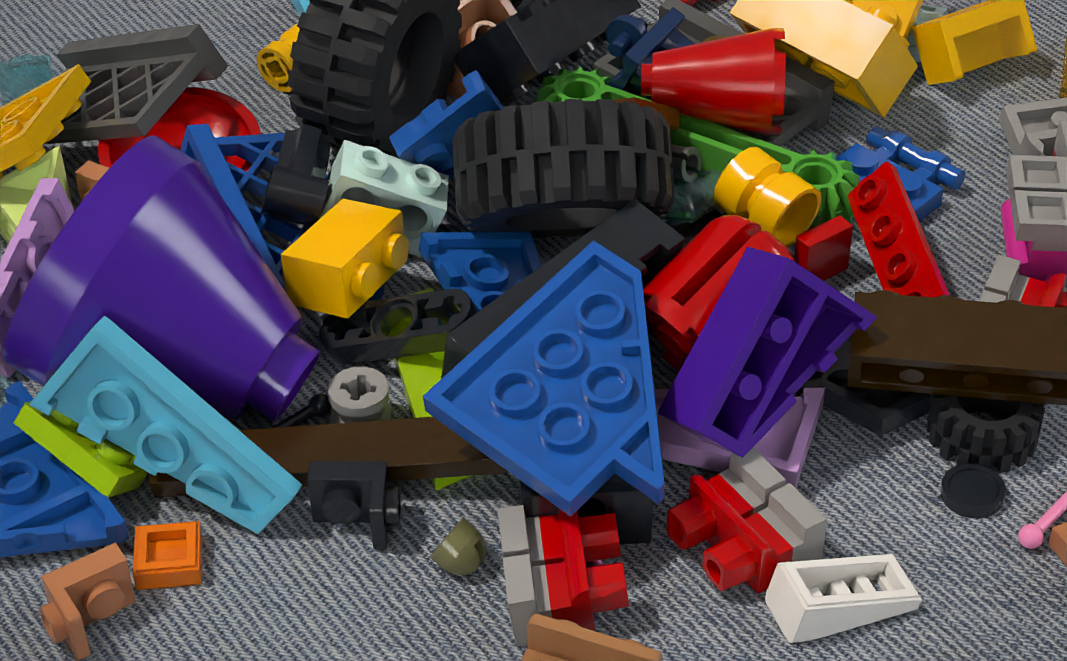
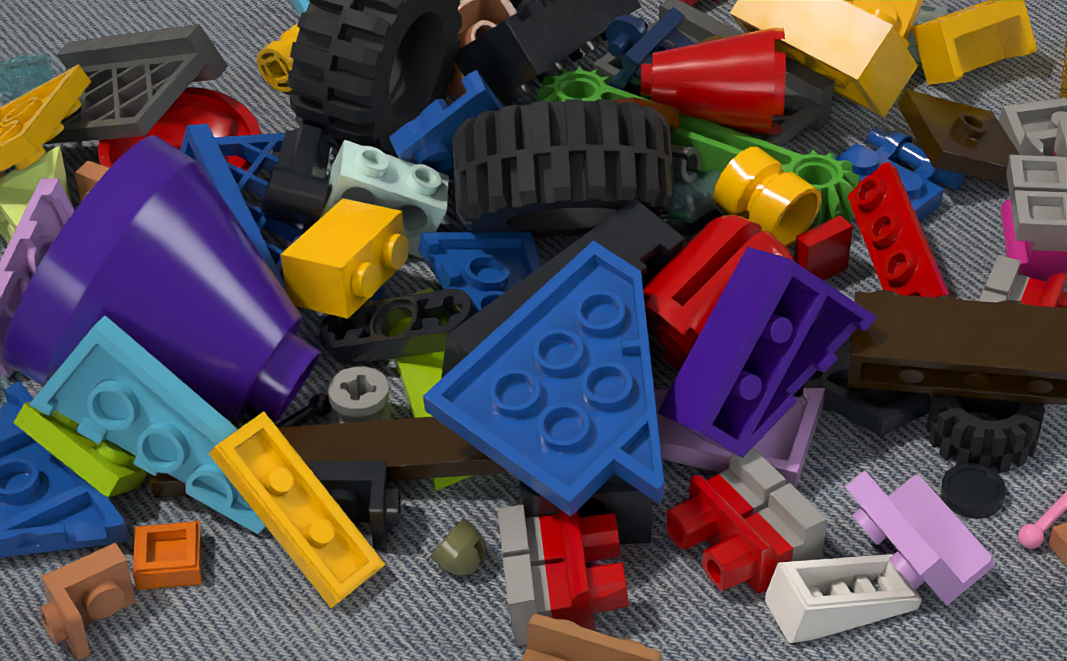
none -> yellow tile [209,412,386,608]
none -> lavender bracket [845,470,995,606]
none -> dark brown plate [897,89,1020,185]

